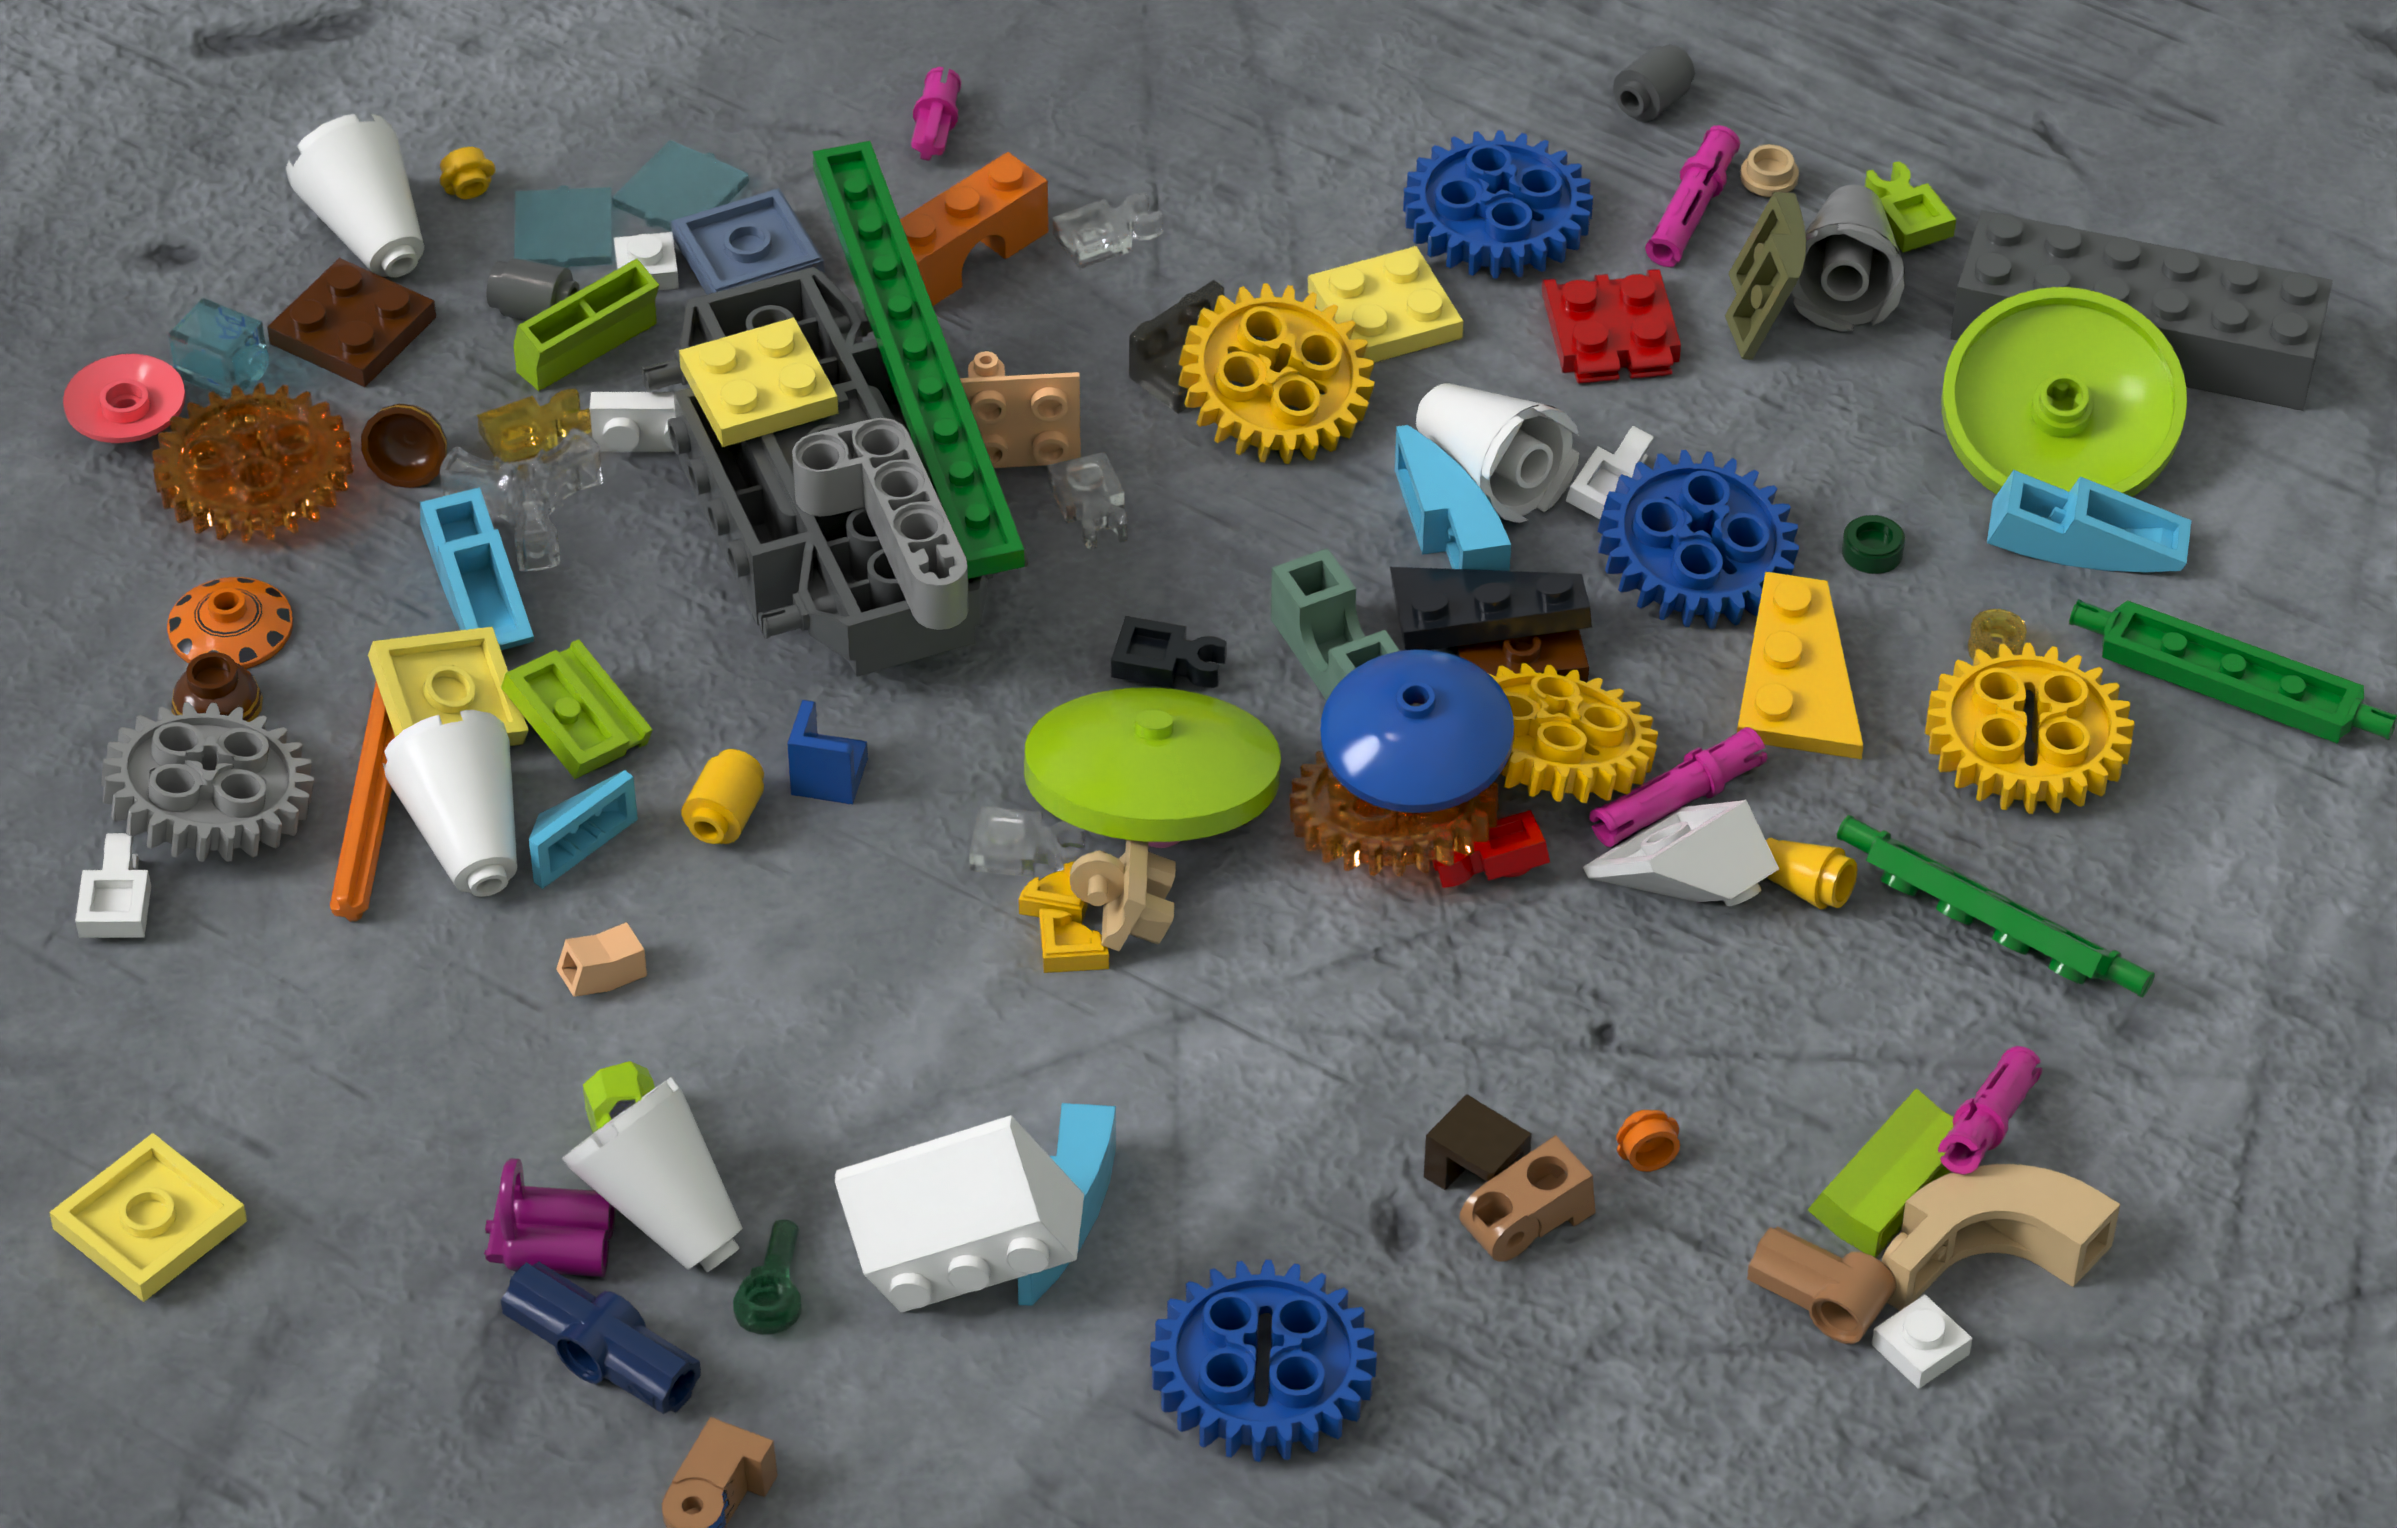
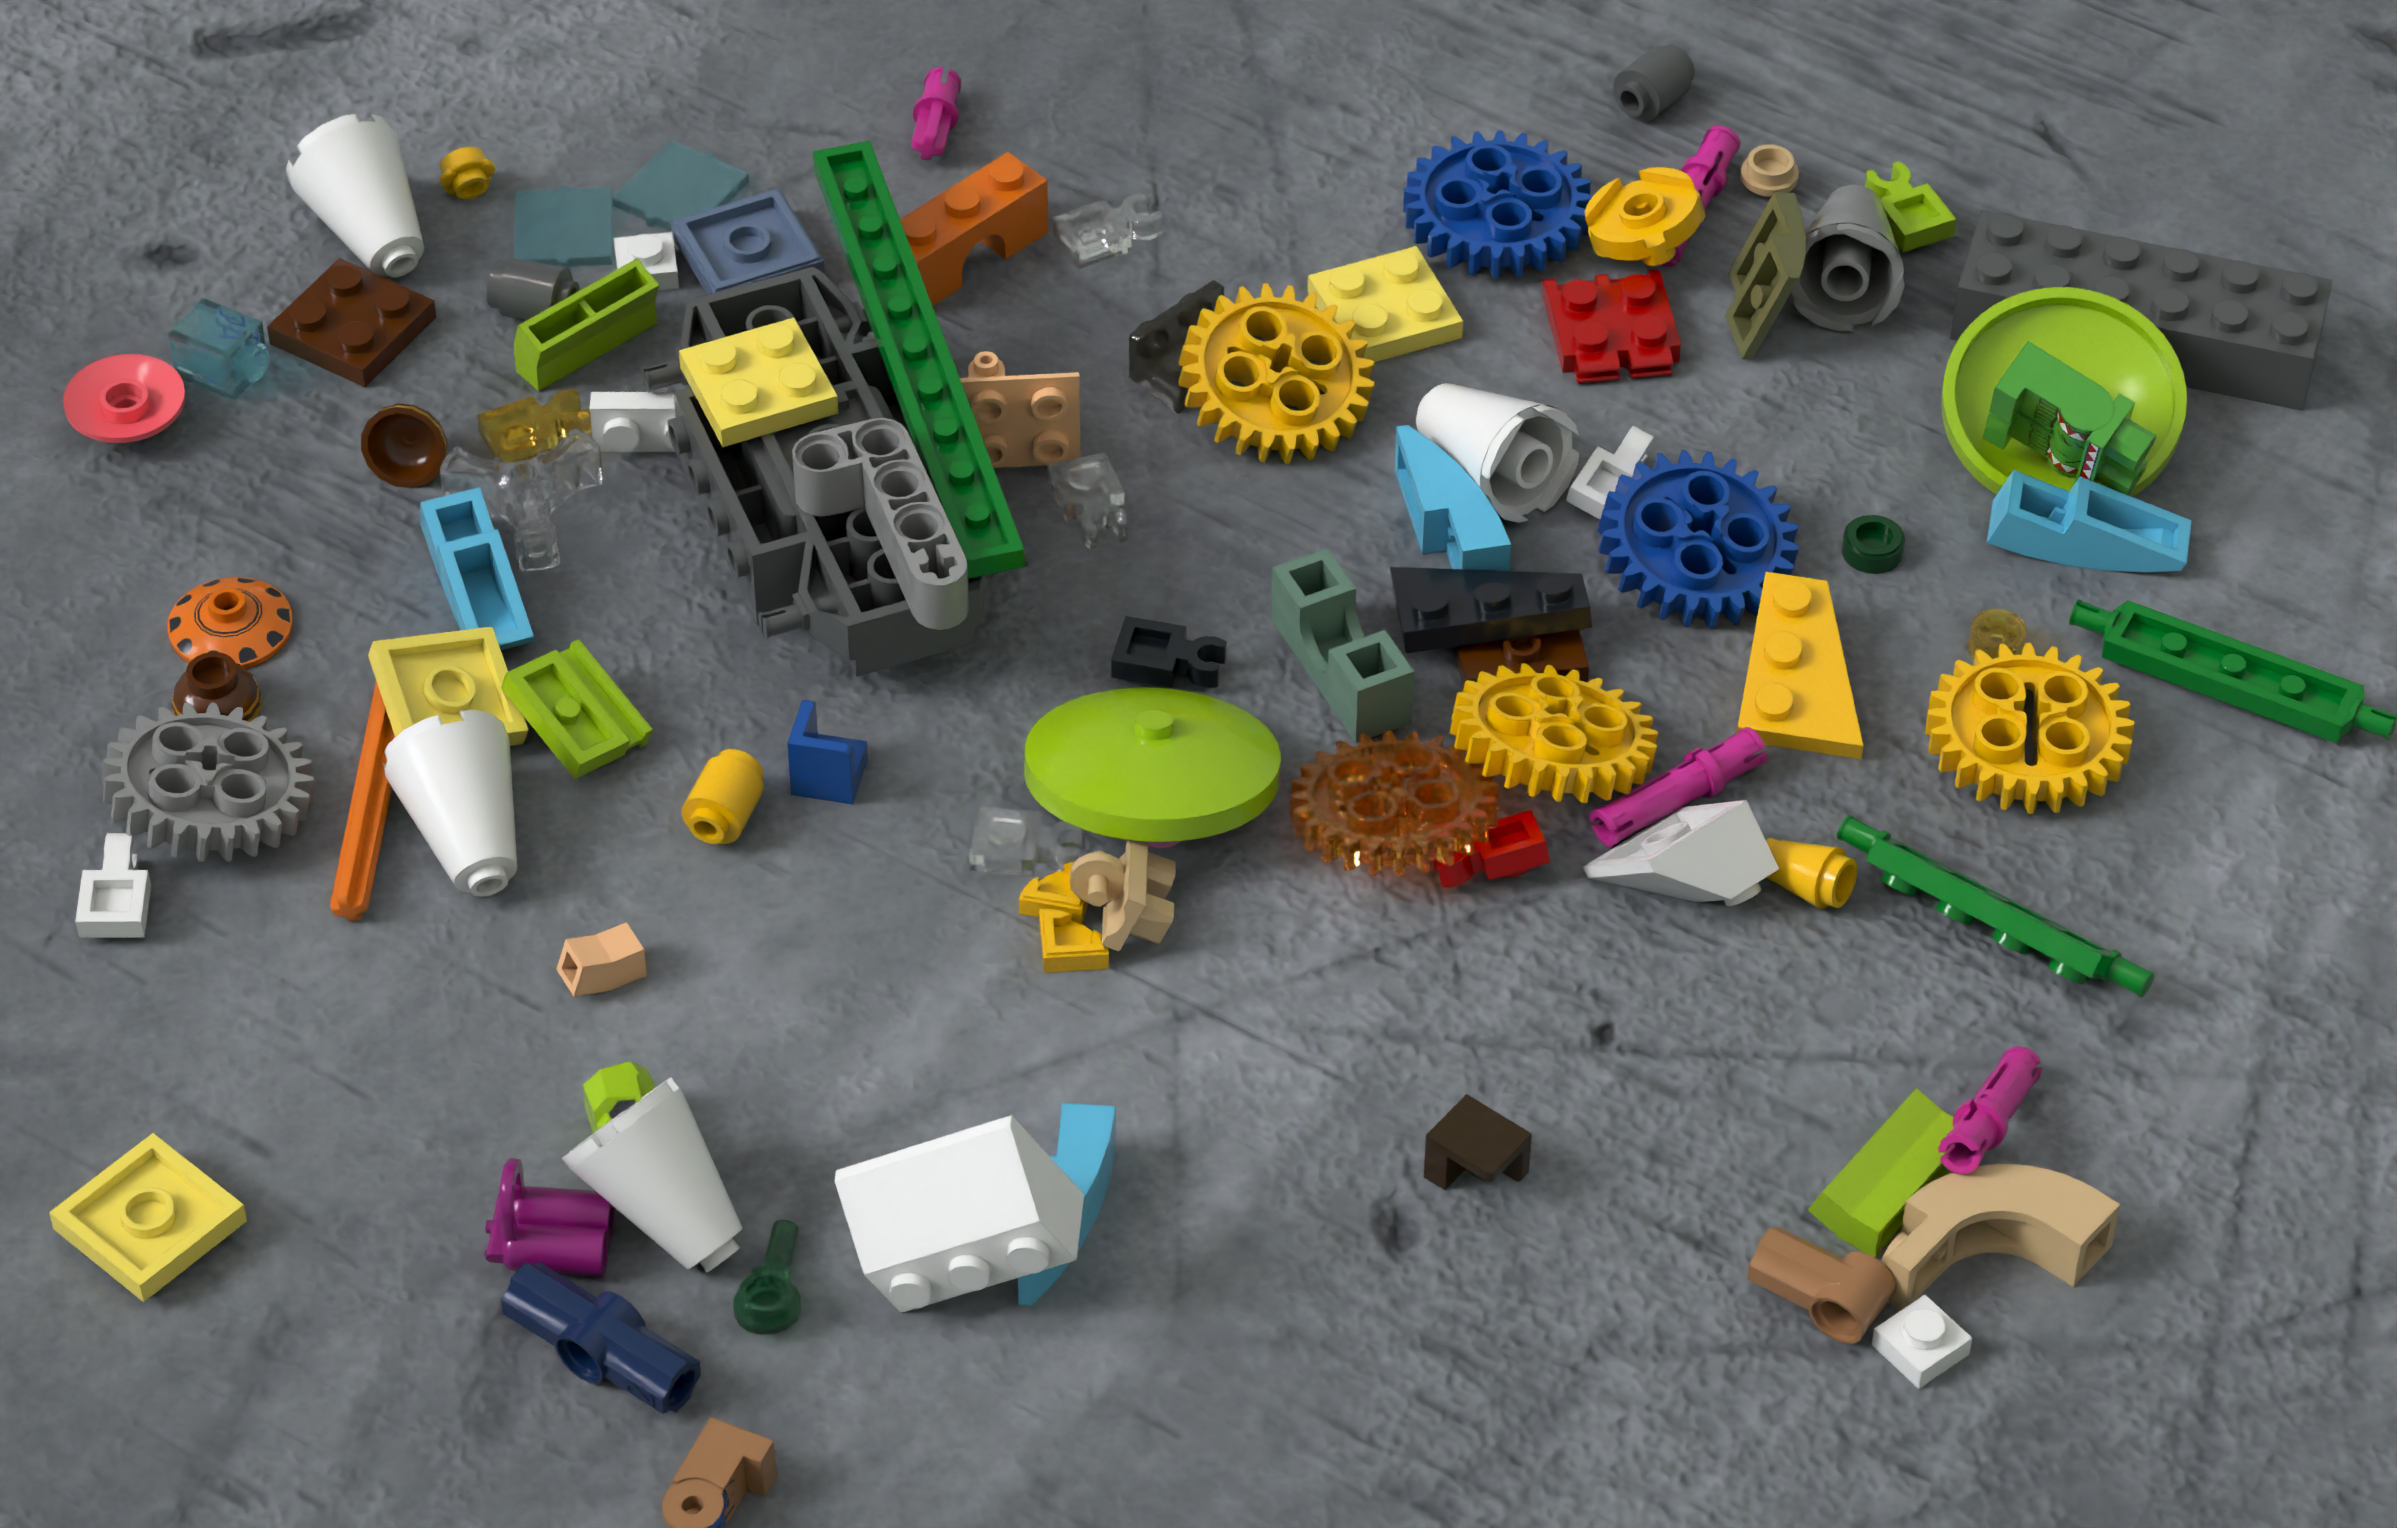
clear orange gear [152,383,354,543] -> none
medium azure slope [529,770,638,889] -> none
blue gear [1150,1259,1377,1462] -> none
blue dish [1320,649,1514,813] -> none
medium nougat leg [1459,1135,1596,1262] -> none
orange plate [1616,1110,1680,1172] -> none
none -> yellow plate [1585,167,1706,266]
none -> bright green hips [1983,341,2156,495]

